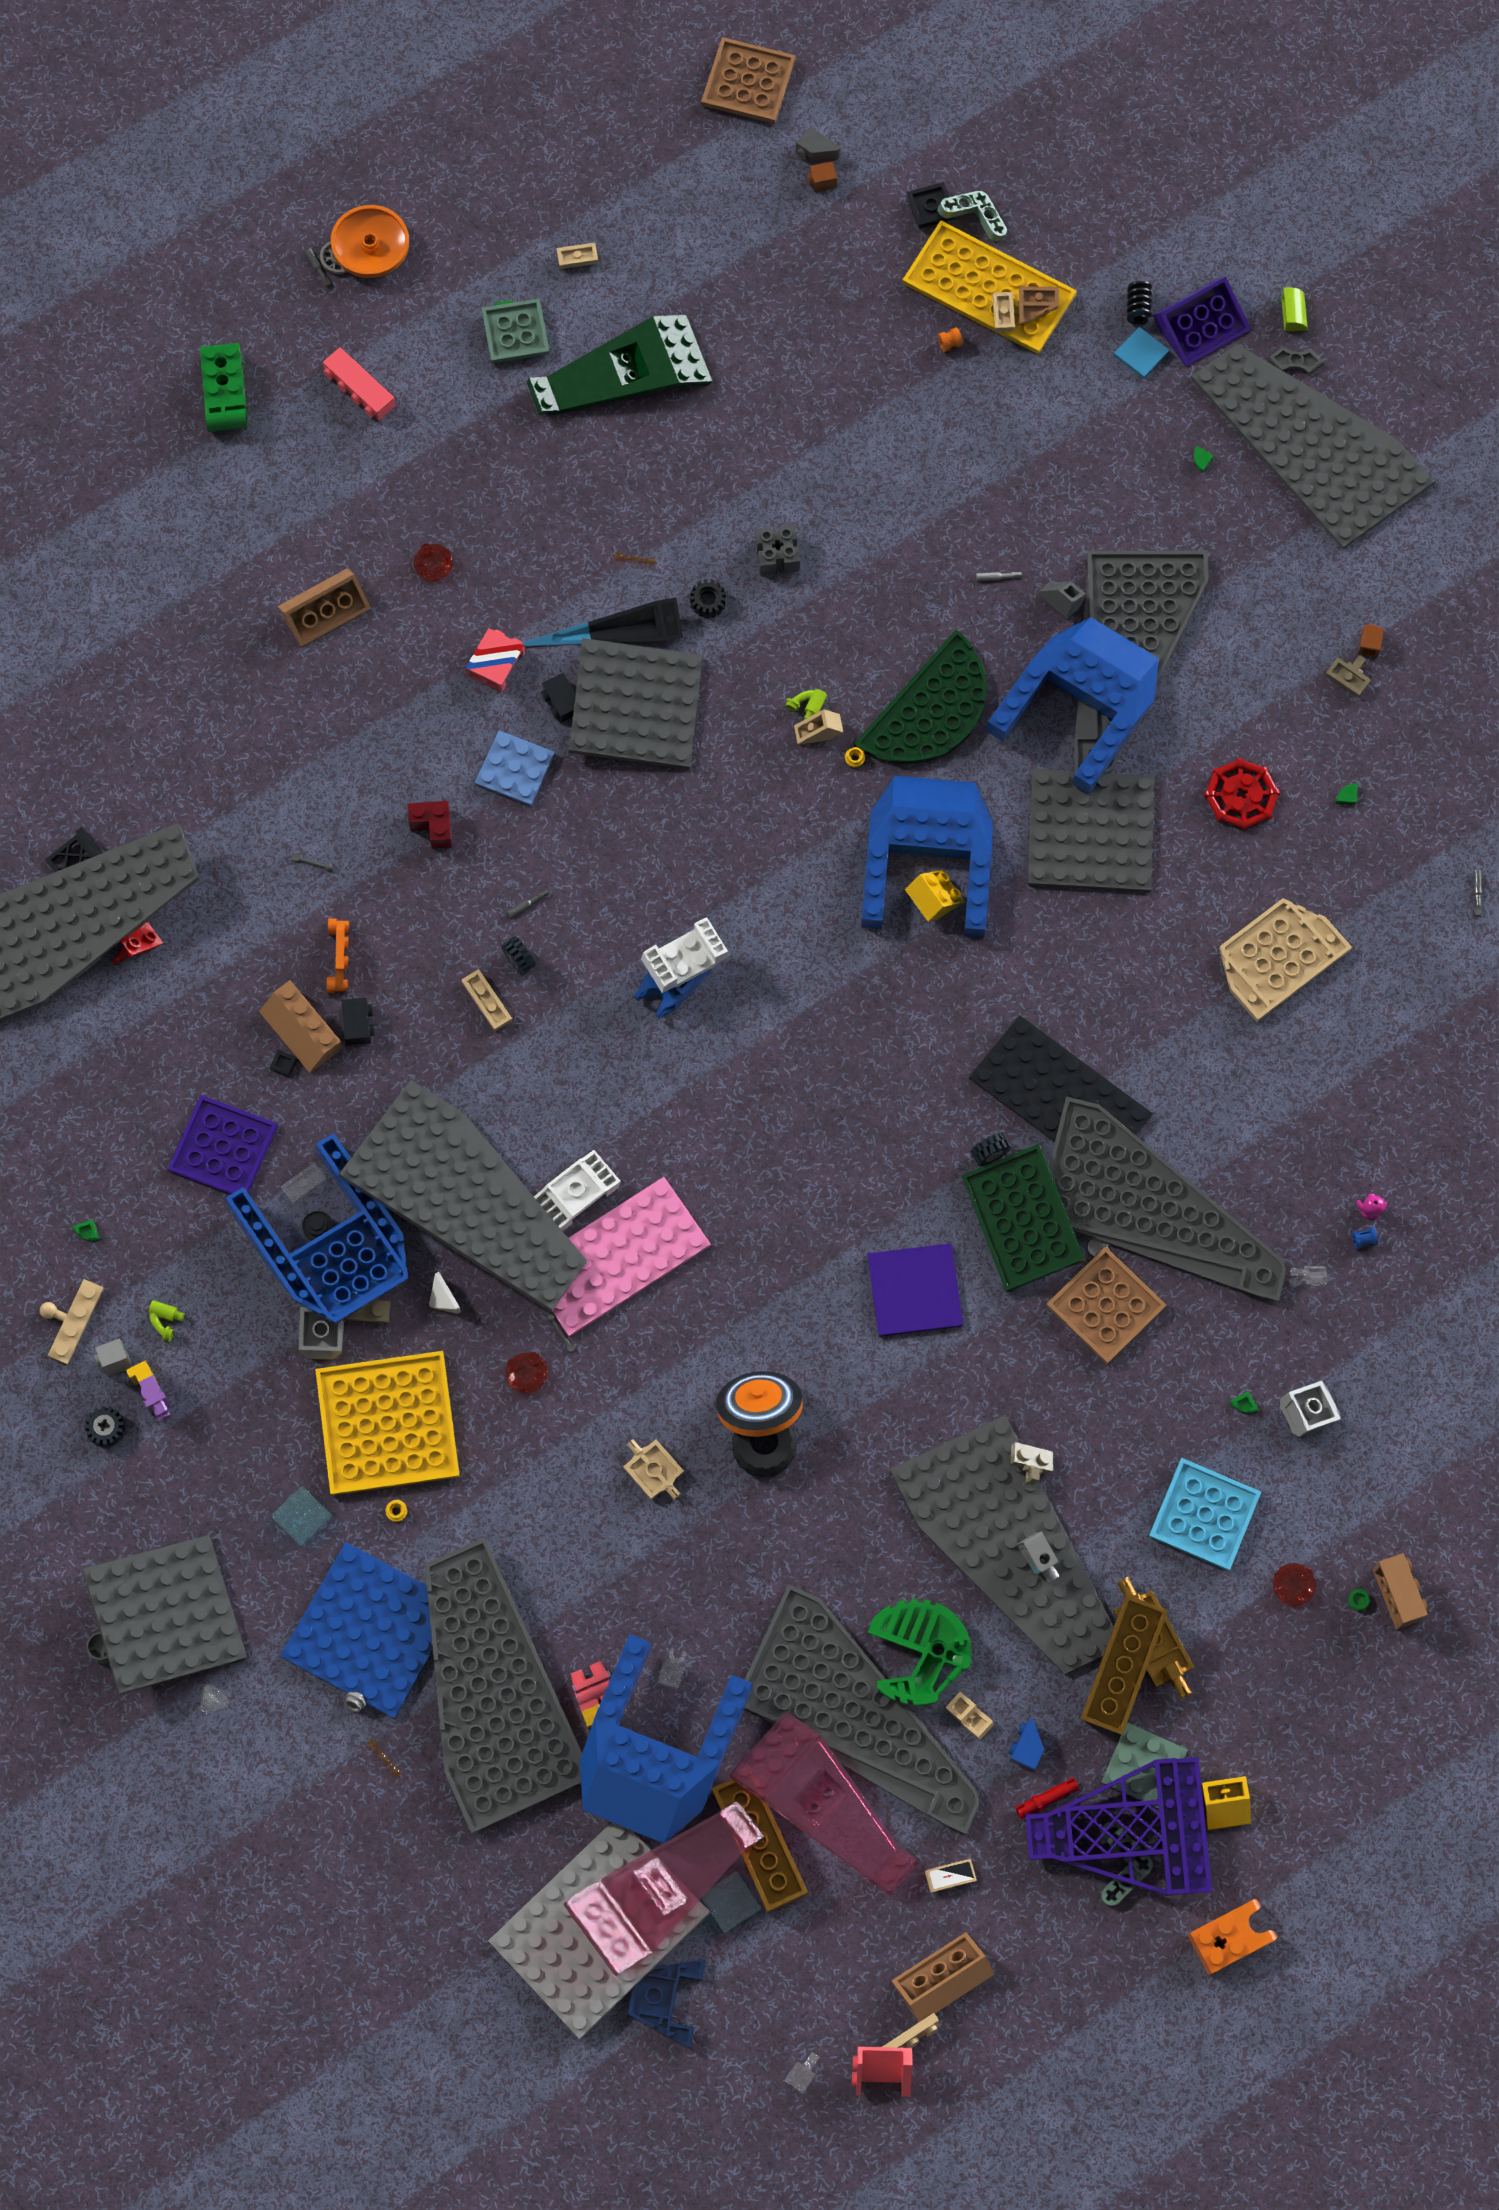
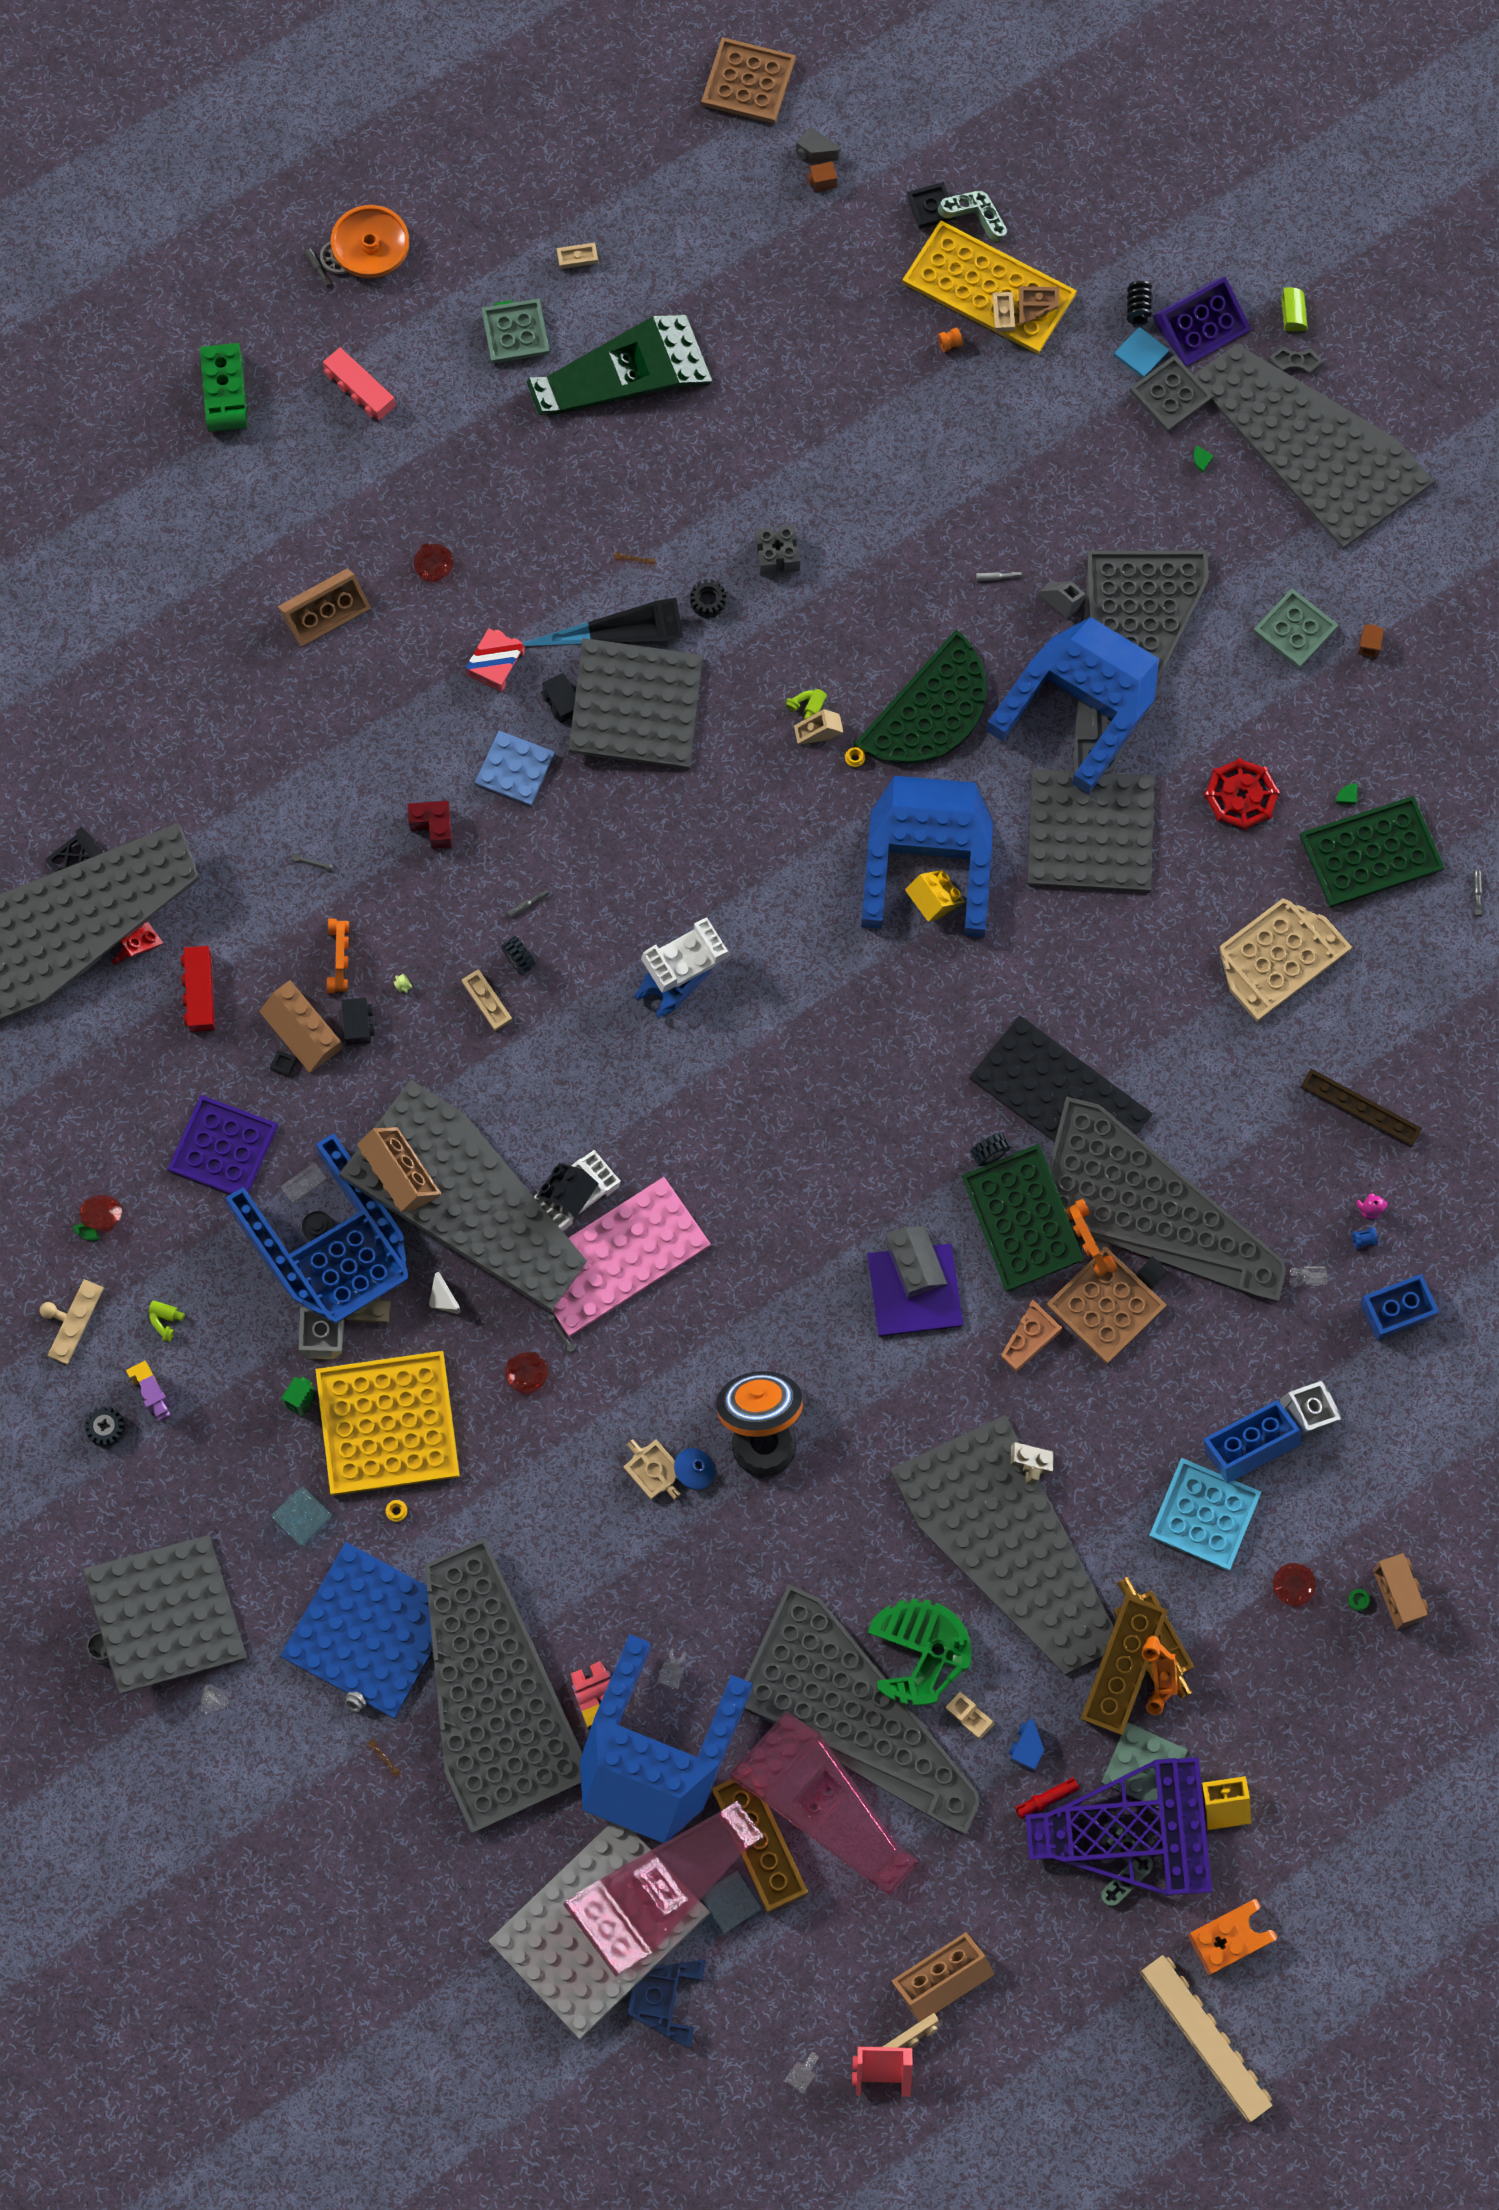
light grey brick [94,1338,132,1377] -> none
slope [925,1859,977,1893] -> none
light grey torso [1016,1531,1059,1583] -> none
green tile [1229,1391,1259,1413] -> none
dark tan hinge [1325,655,1371,698] -> none
none -> clear red dish [79,1195,122,1232]
none -> red brick [181,946,215,1032]
none -> green brick [281,1377,316,1417]
none -> medium nougat slope [357,1127,441,1212]
none -> yellowish green plate [394,974,412,993]
none -> black slope [536,1163,599,1218]
none -> blue dish [674,1448,715,1490]
none -> dark grey slope [885,1226,947,1299]
none -> nougat wing [1001,1299,1062,1372]
none -> orange plate [1066,1198,1118,1277]
none -> dark grey plate [1129,355,1213,433]
none -> black brick [1136,1256,1168,1290]
none -> tan brick [1139,1955,1273,2123]
none -> orange plate [1141,1636,1178,1715]
none -> blue brick [1203,1400,1302,1483]
none -> sand green plate [1253,588,1338,669]
none -> dark green plate [1299,796,1445,908]
none -> dark brown plate [1300,1068,1422,1148]
none -> blue brick [1359,1274,1439,1341]

